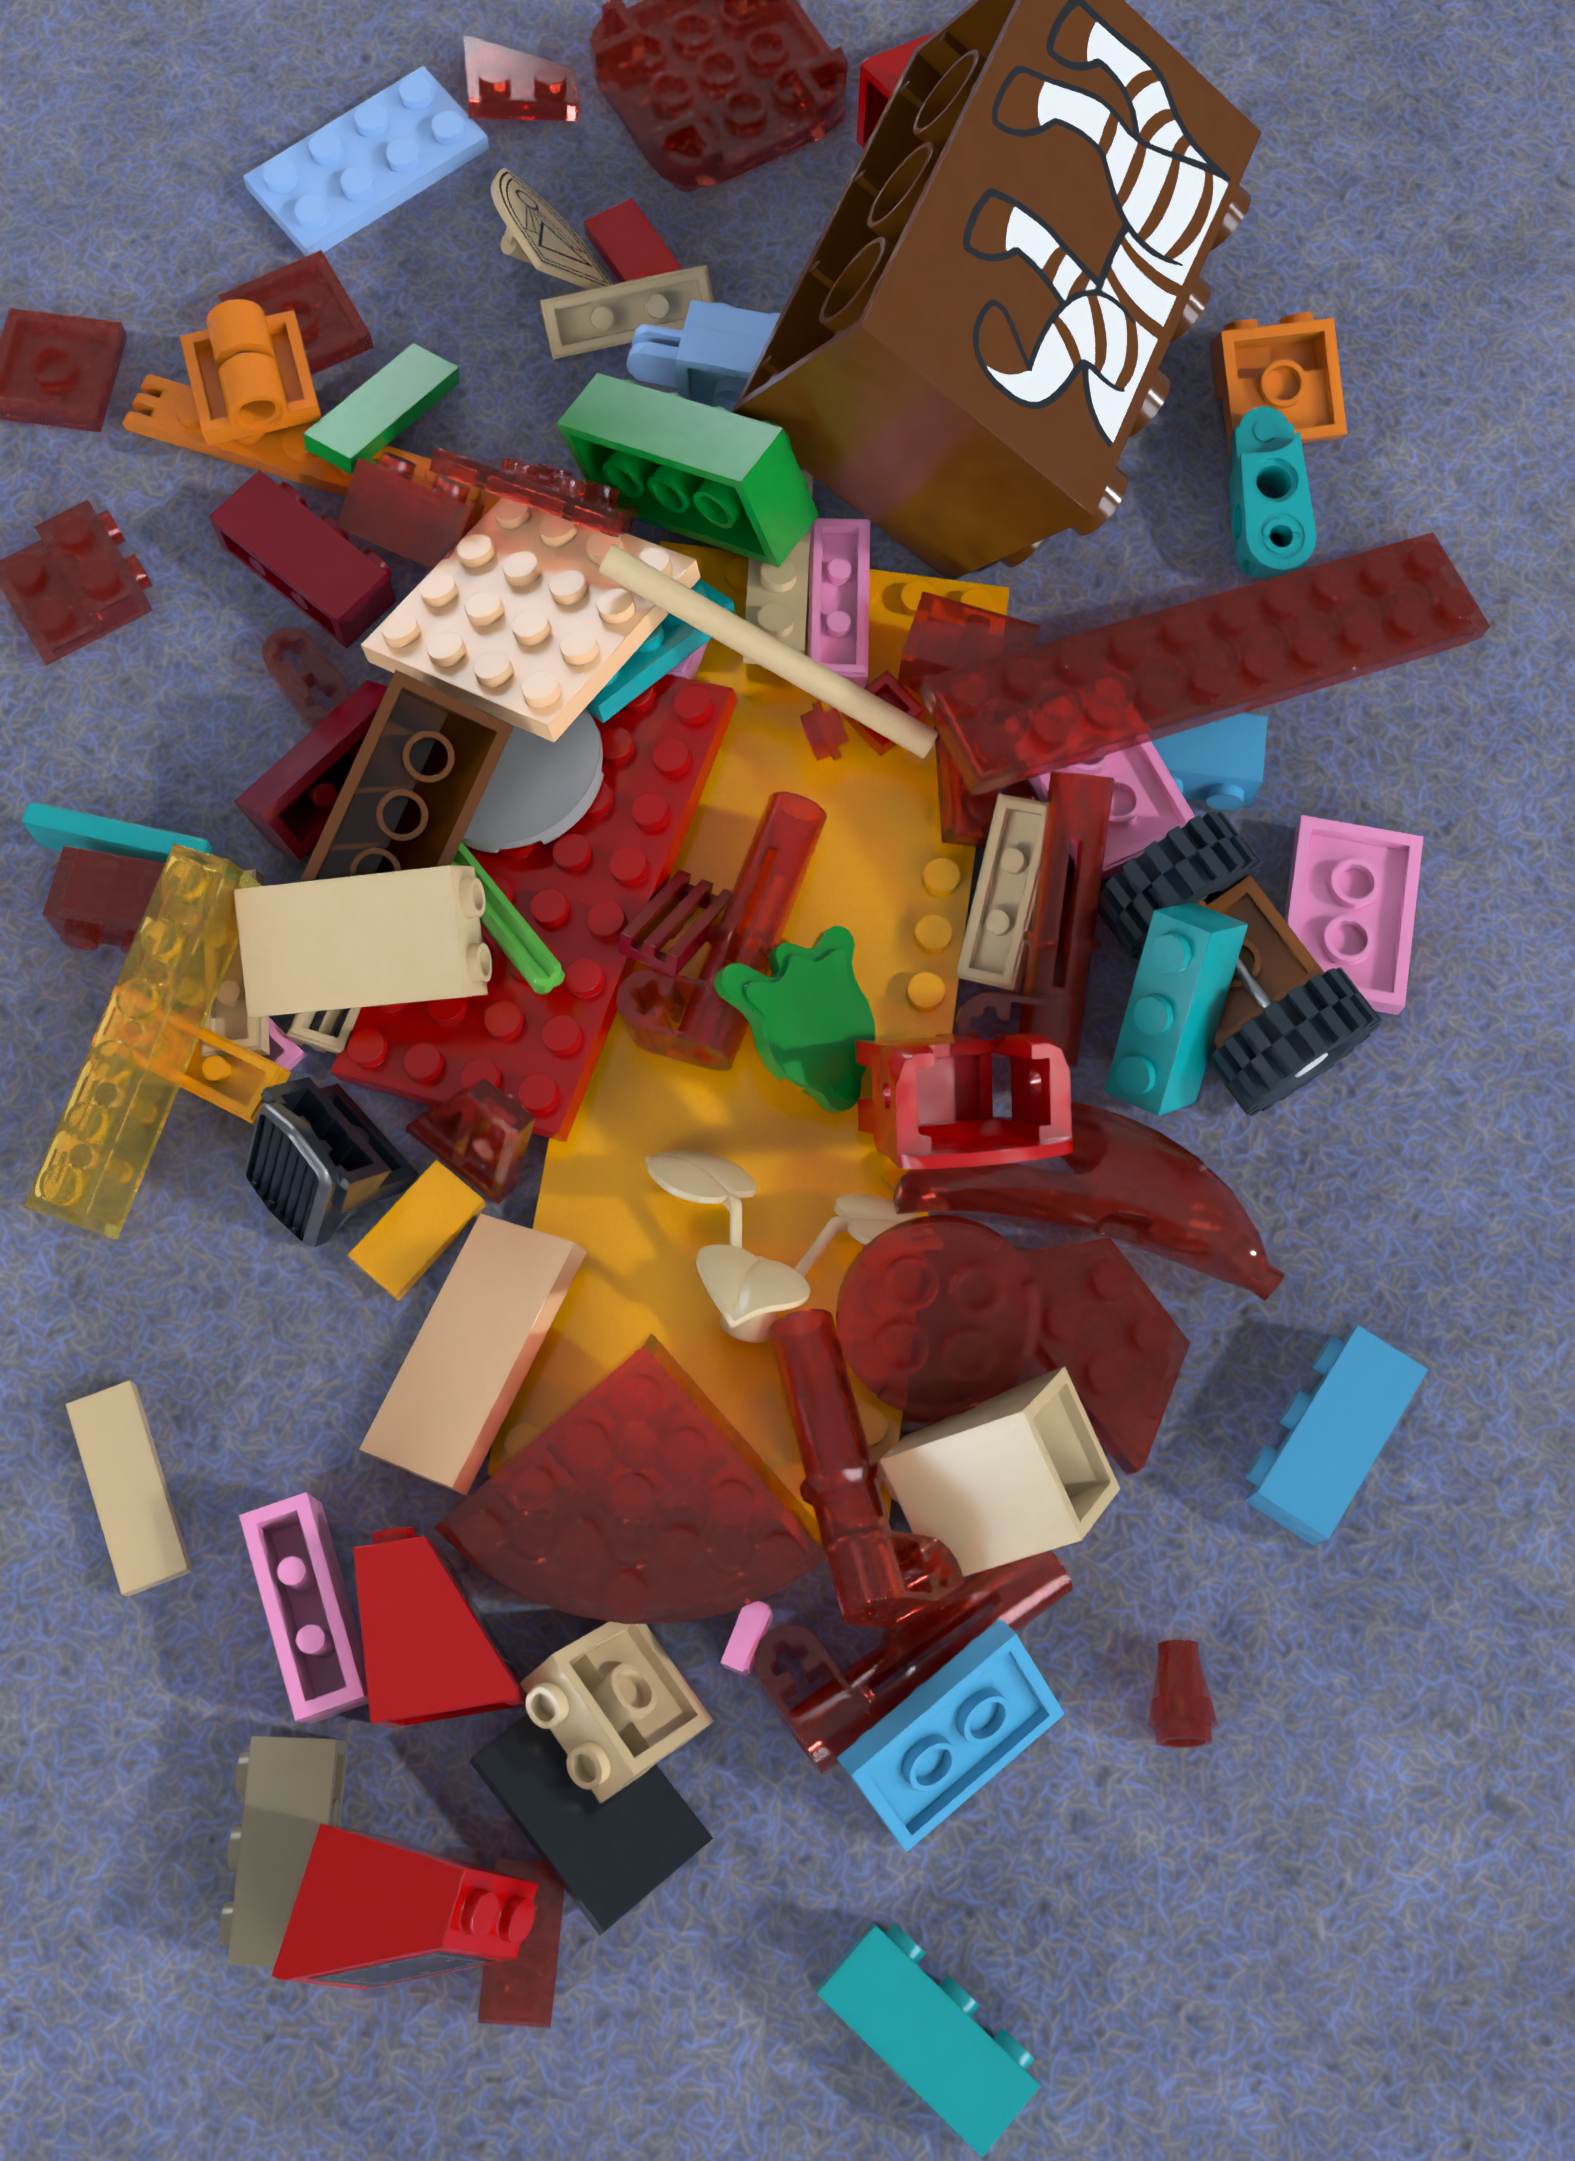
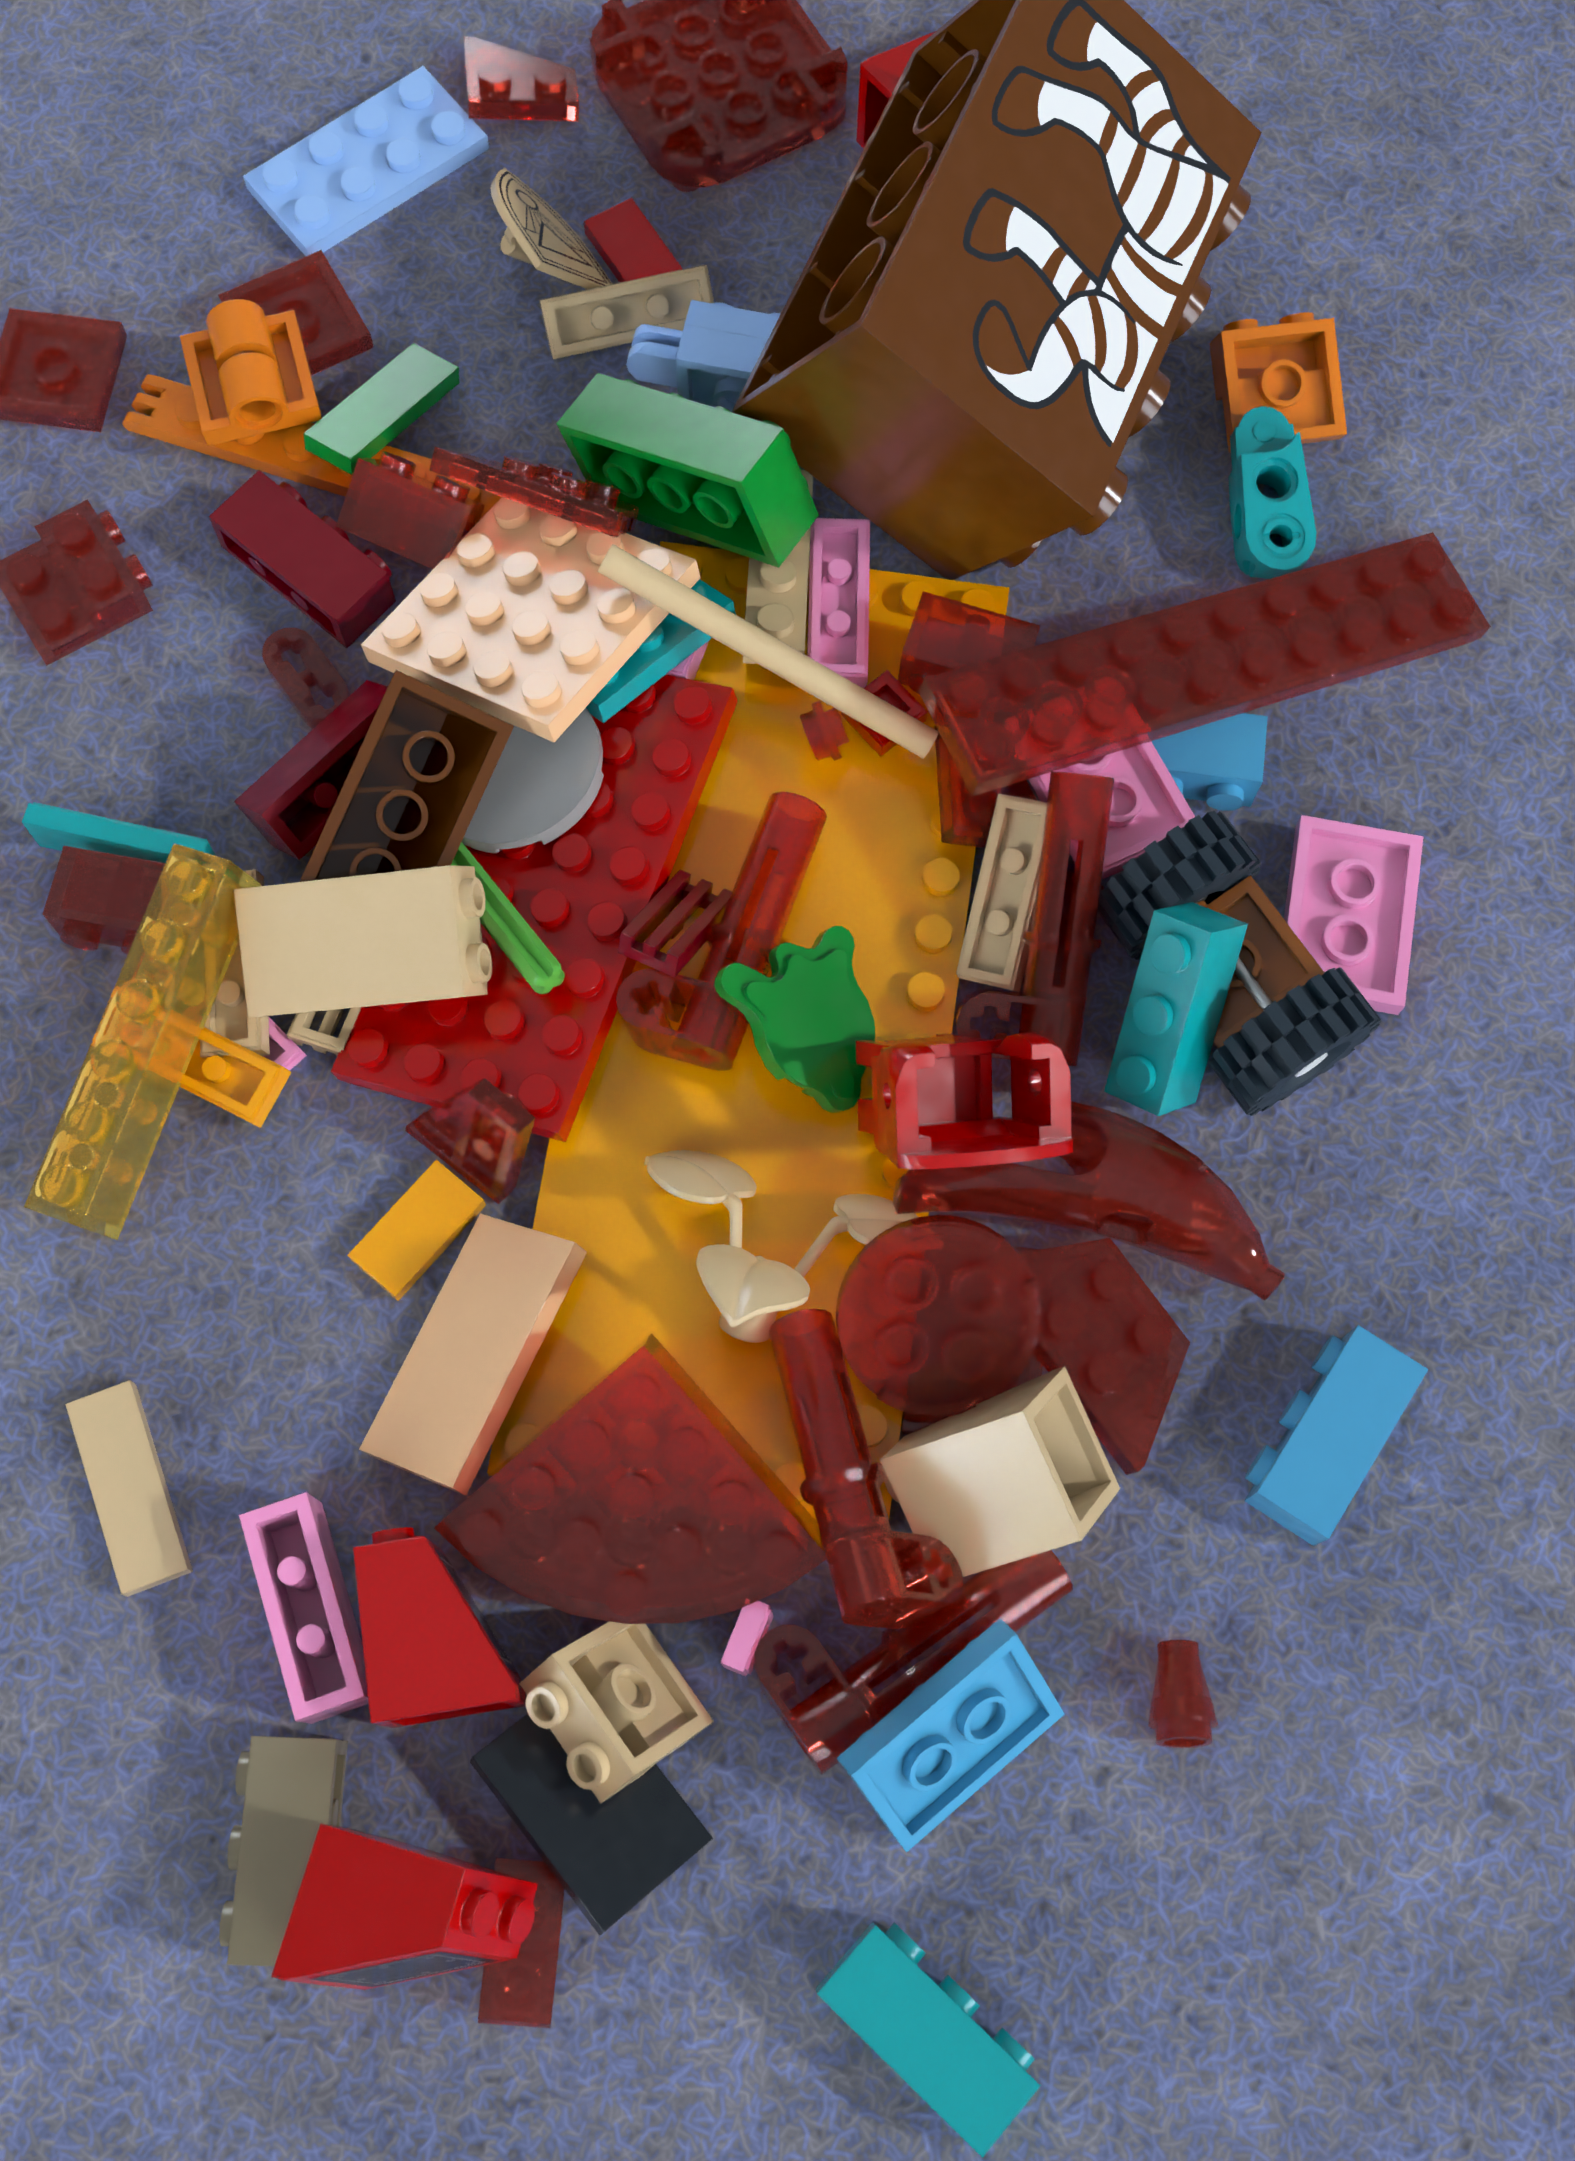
black piece [245,1077,418,1248] -> none

